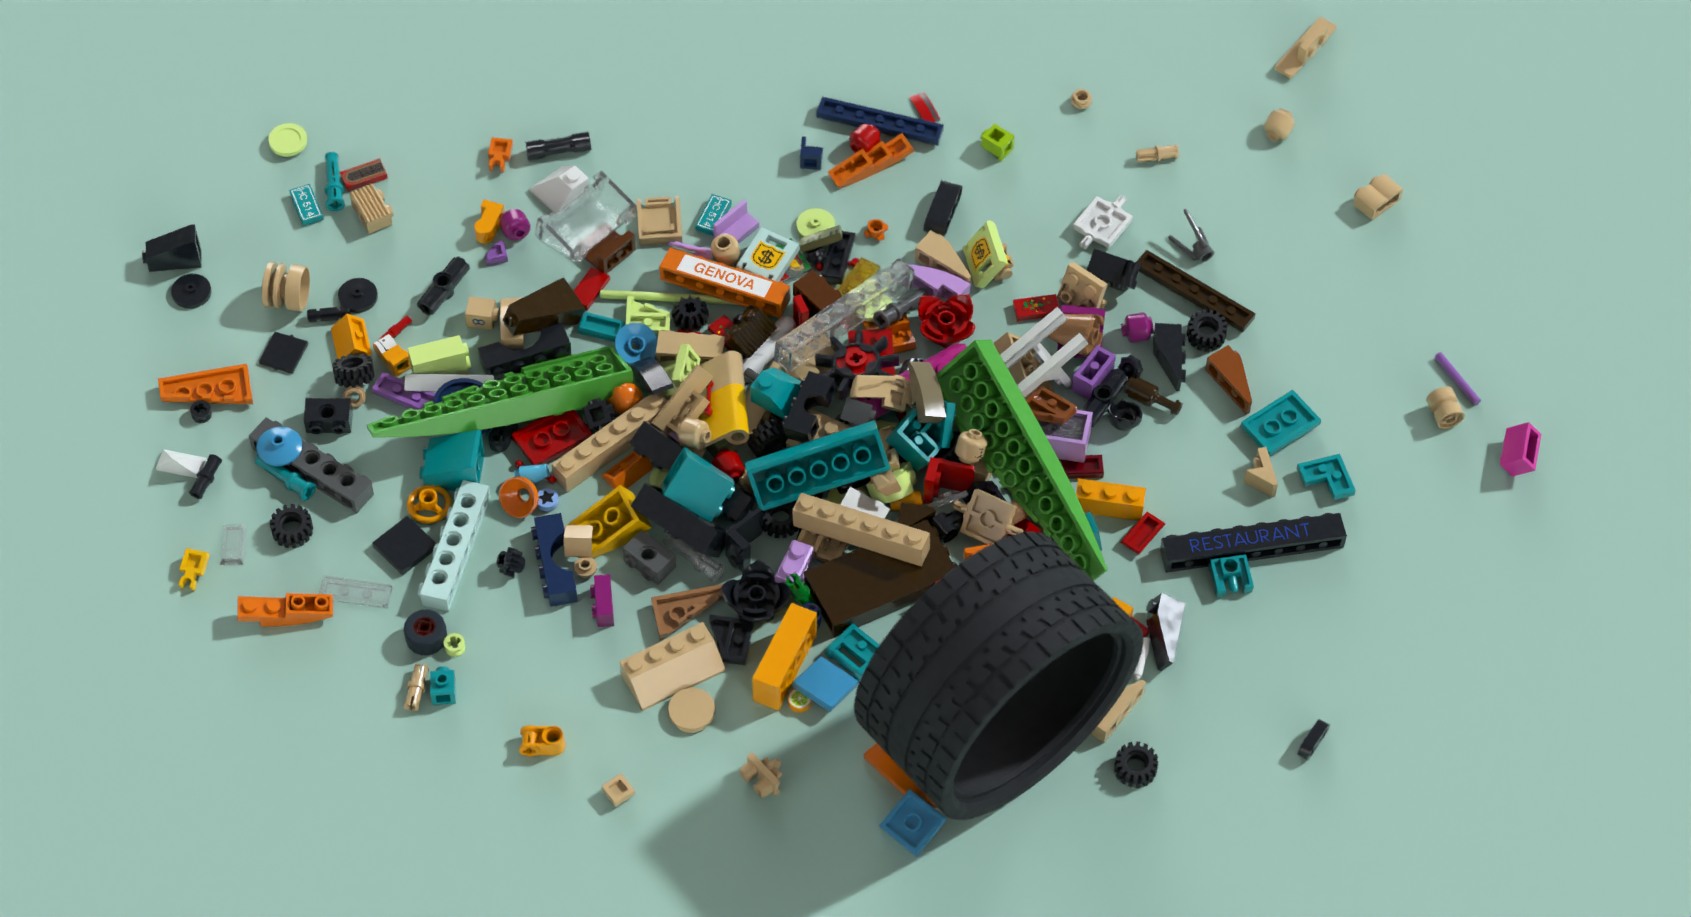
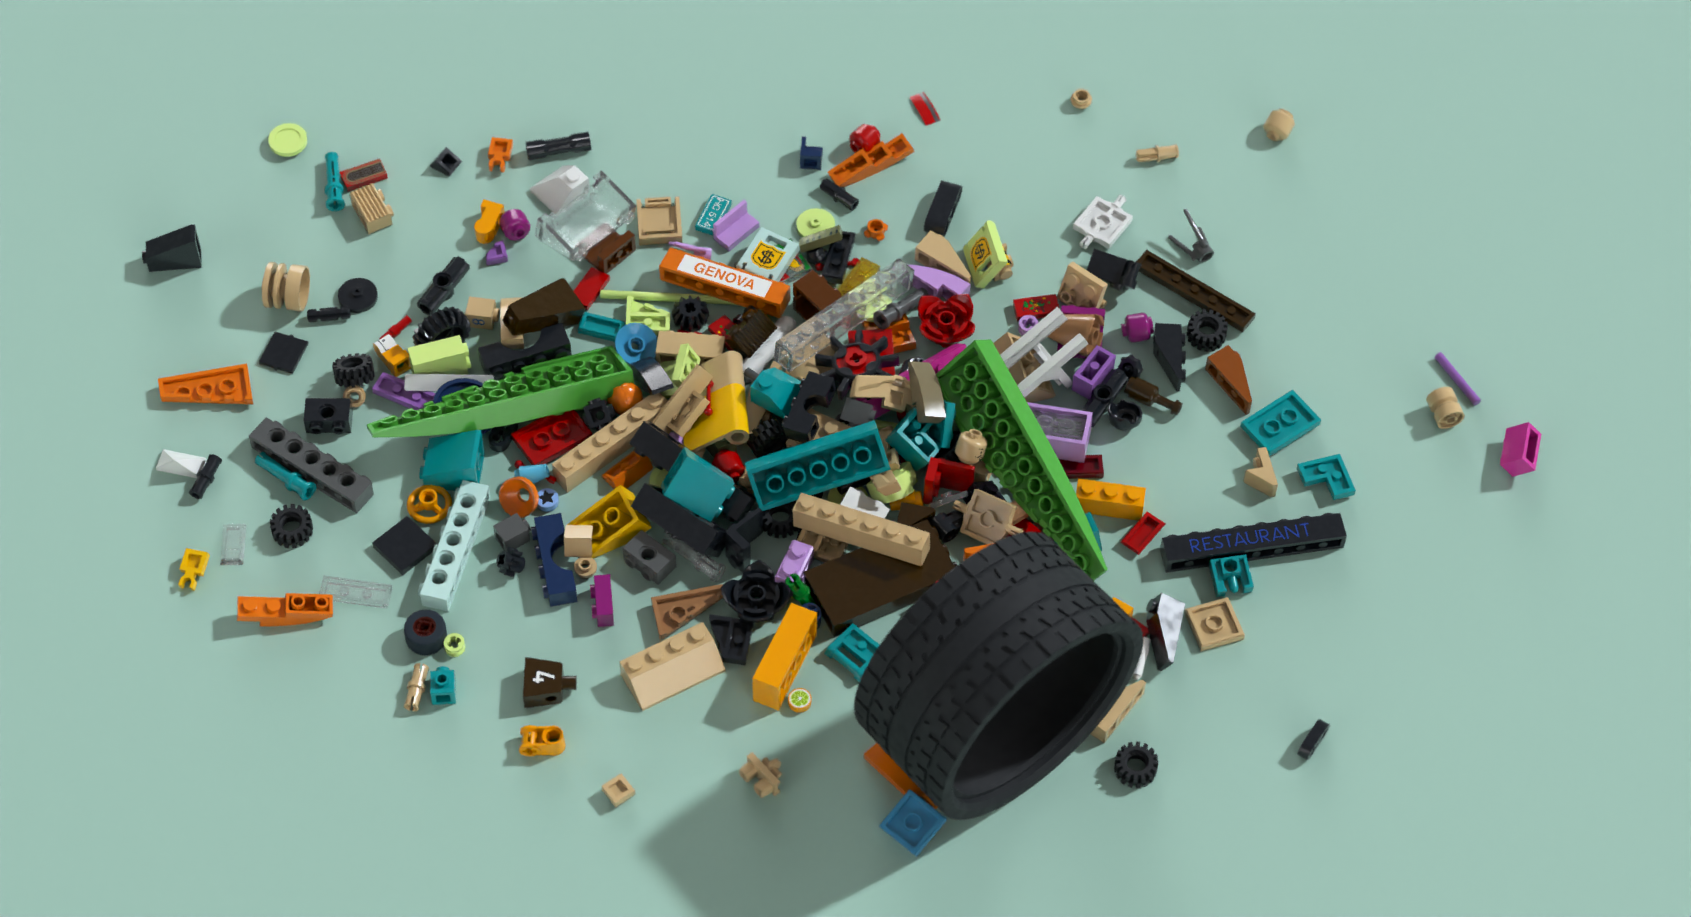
black piece [171,274,212,309] -> none
black bush [190,400,212,423] -> none
dark azure dish [257,427,302,466] -> none
teal tile [289,184,324,226] -> none
light orange panel [331,314,372,359] -> none
tan tile [668,687,715,733] -> none
tan head [676,418,711,449] -> none
tan head [711,234,740,266] -> none
red tile [793,294,809,334] -> none
dark azure tile [793,656,858,712] -> none
dark blue plate [816,96,944,146] -> none
lime brick [980,123,1015,161] -> none
dark orange wing [1026,386,1077,425] -> none
tan bracket [1275,17,1337,79] -> none
tan brick [1353,174,1403,220] -> none
none -> black gear [412,306,471,346]
none -> black slope [430,147,462,176]
none -> dark grey brick [493,513,531,552]
none -> dark brown torso [523,657,577,708]
none -> black axle [820,179,859,211]
none -> lavender bush [1018,315,1038,336]
none -> tan tile [1184,597,1245,651]

